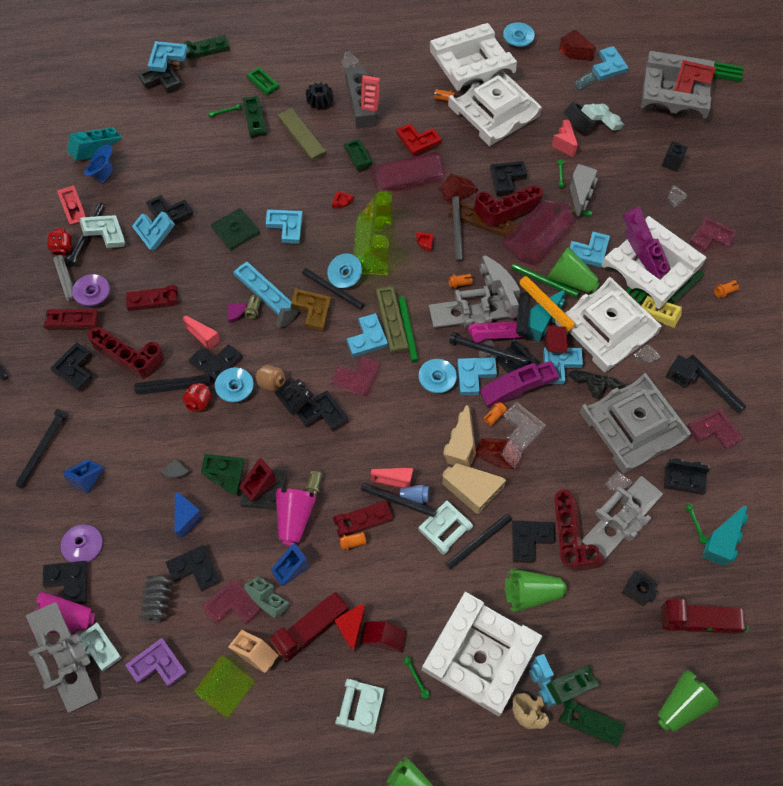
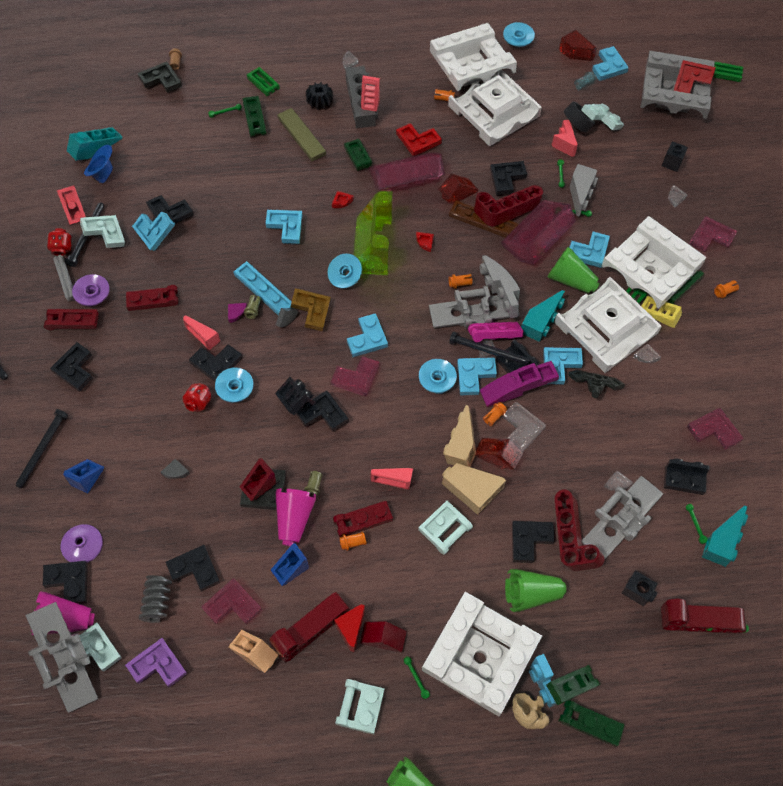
dark red beam [88,327,164,379] -> none
black axle [134,374,211,394] -> none
medium azure plate [148,41,188,72] -> none
blue slope [175,493,203,539] -> none
dark green plate [183,35,230,59] -> none
clear neon green hinge [194,654,255,718] -> none
dark green wing [201,454,245,497] -> none
clear green plate [211,208,260,251] -> none
sand green slope [244,576,289,618] -> none
medium nougat head [256,365,285,392] -> none
black piece [302,268,364,310] -> none
black piece [361,483,437,518] -> none
olive tile [376,286,409,354] -> none
green piece [398,296,419,363] -> none
medium blue cone [400,484,430,504] -> none
black bar [445,514,512,570] -> none
dark grey piece [452,196,463,262] -> none
green piece [511,263,579,298] -> none
black axle [516,291,531,337] -> none
light orange axle [519,276,575,331] -> none
dark red slope [543,326,567,353] -> none
light grey piece [579,373,691,475] -> none
magenta slope [622,206,671,279] -> none
bright green cone [657,670,720,732] -> none
black brick [665,355,699,388] -> none
black axle [687,355,746,413] -> none

